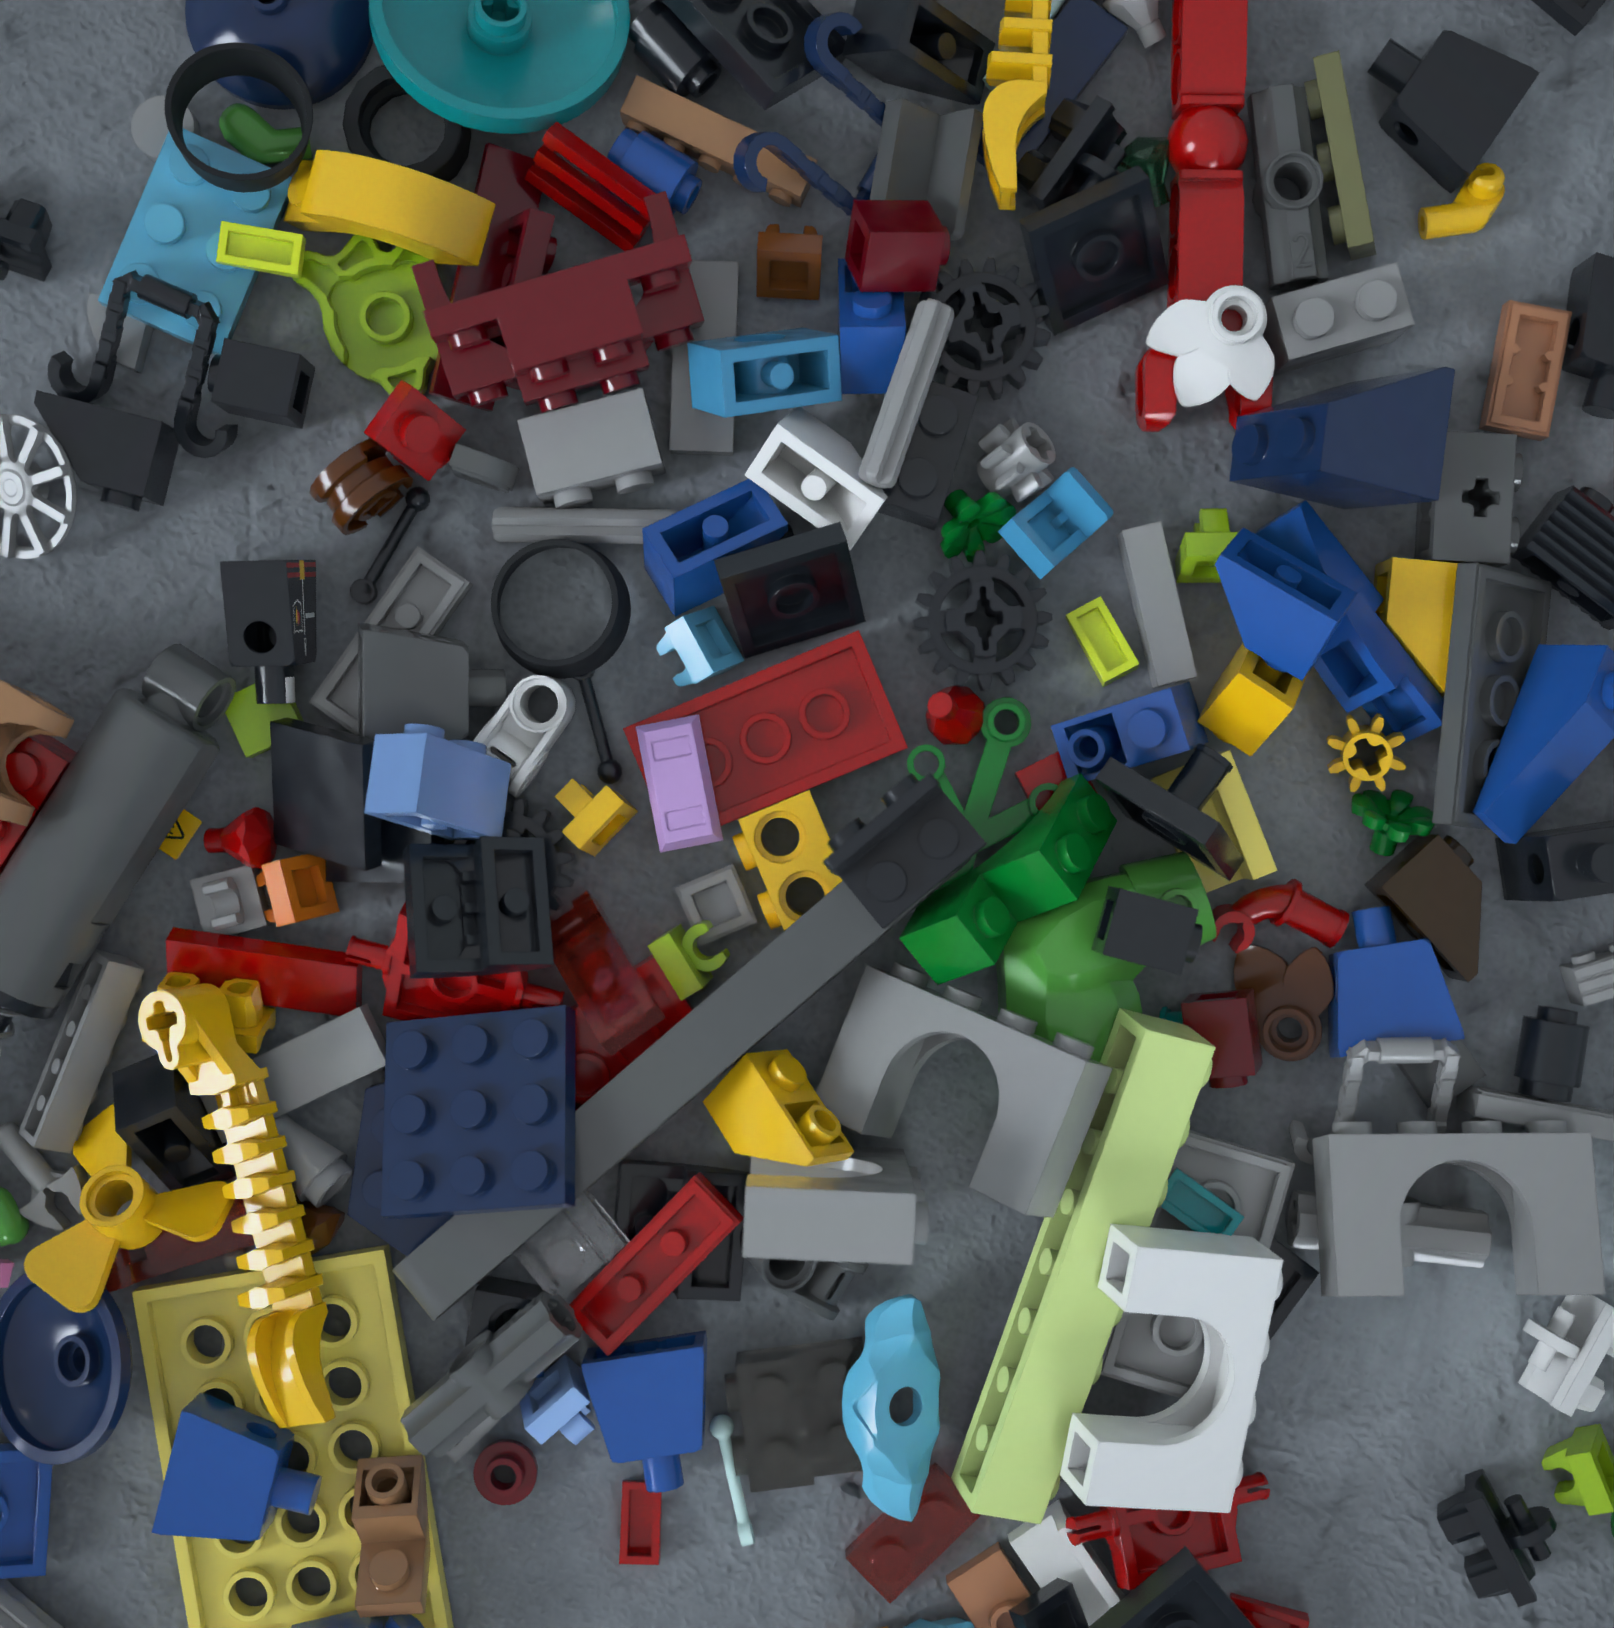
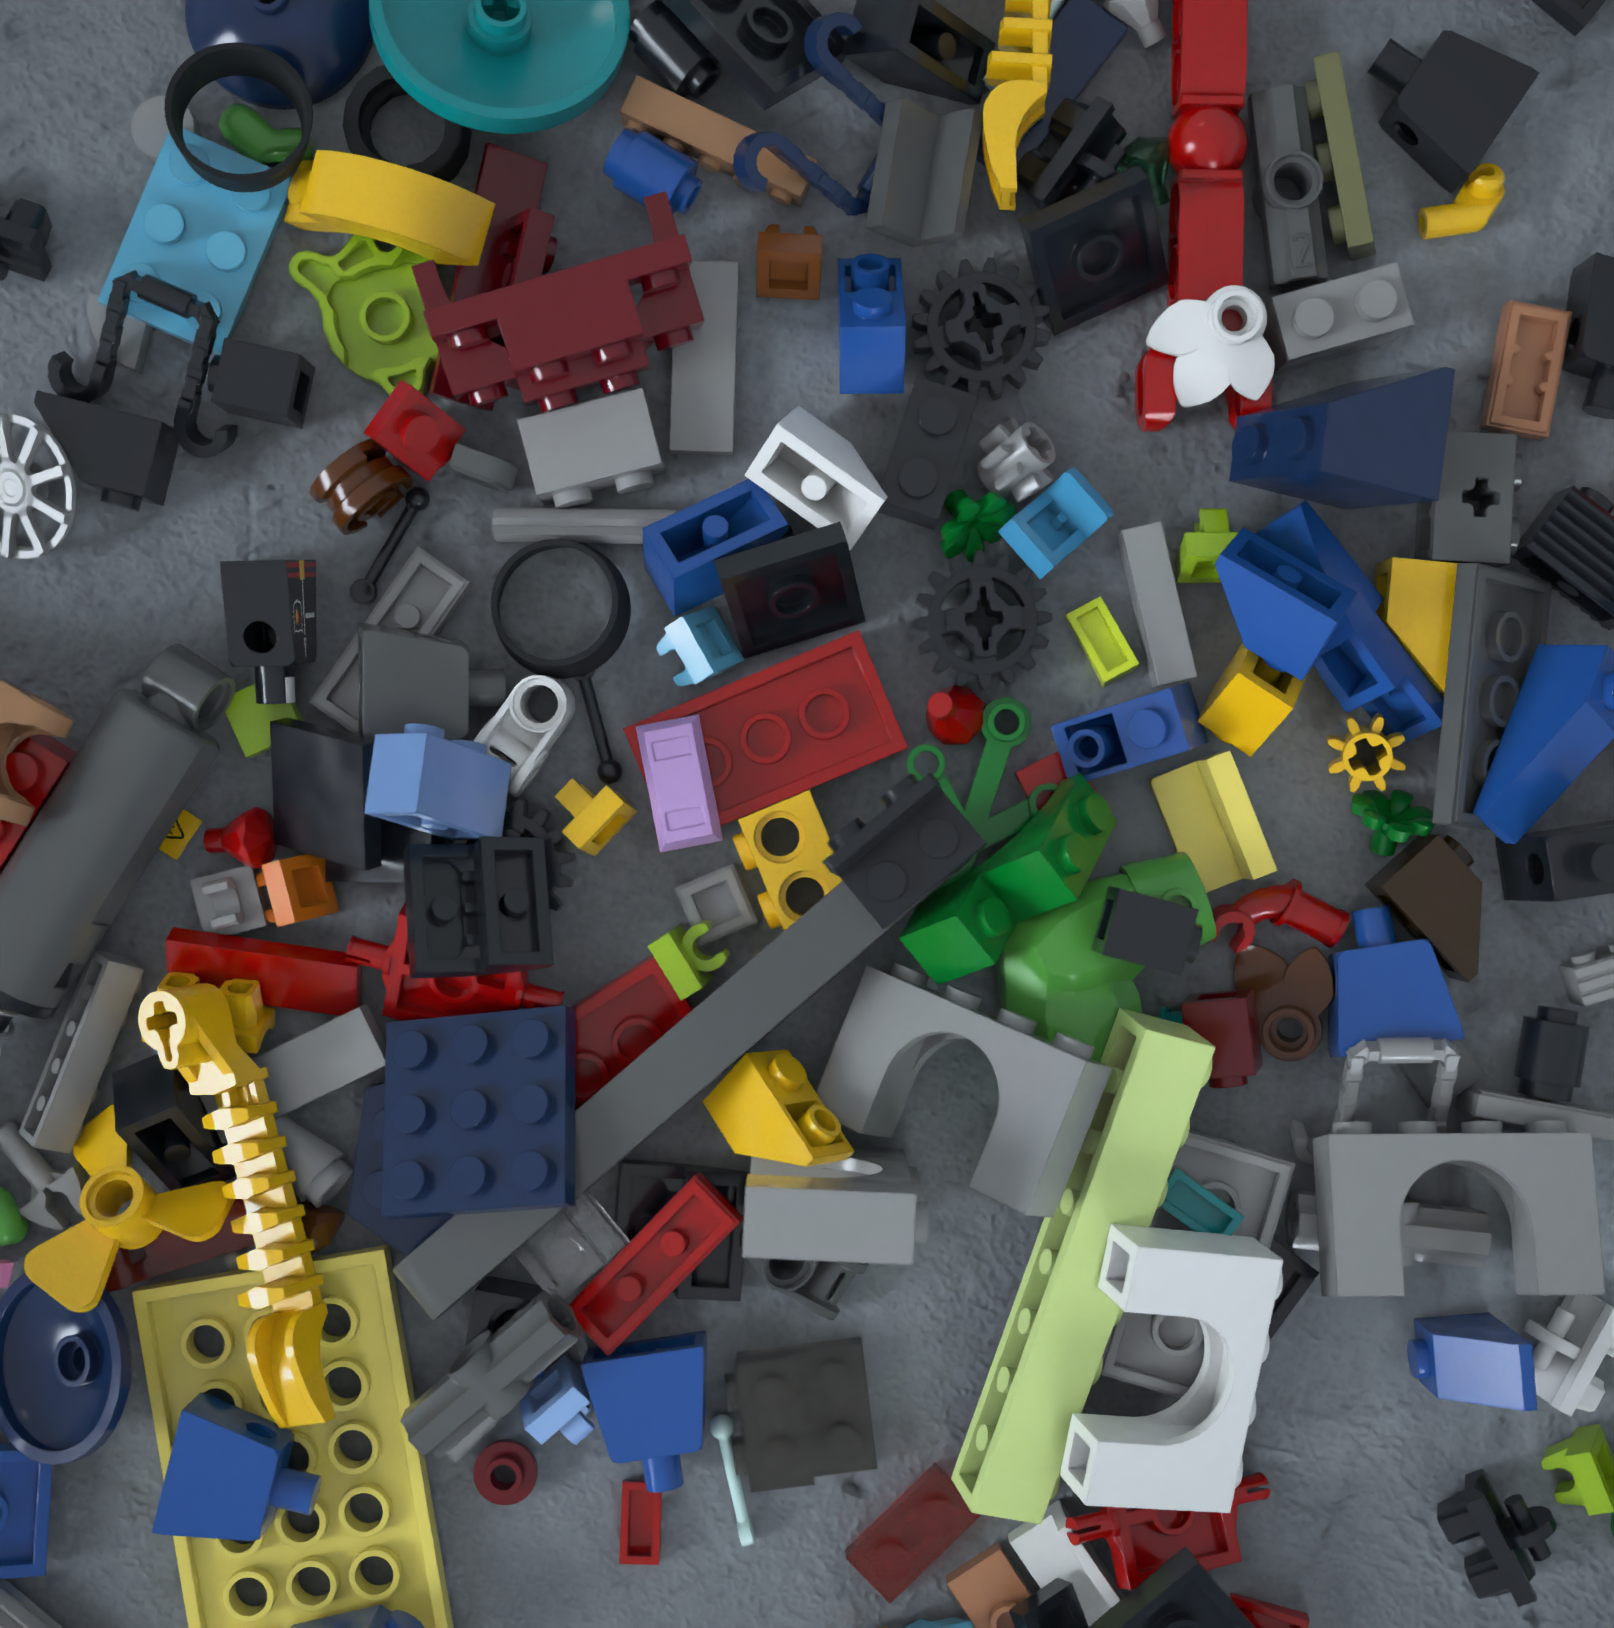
neon yellow piece [216,221,306,279] -> none
medium nougat slope [351,1455,430,1618] -> none
red tile [524,121,656,251] -> none
clear red plate [550,890,666,1056] -> none
dark azure brick [687,327,842,418] -> none
medium azure piece [842,1294,941,1522] -> none
dark red brick [844,200,950,292] -> none
light grey axle [858,298,955,489] -> none
black tile [1096,743,1244,881] -> none
none -> slope [1407,1312,1538,1411]

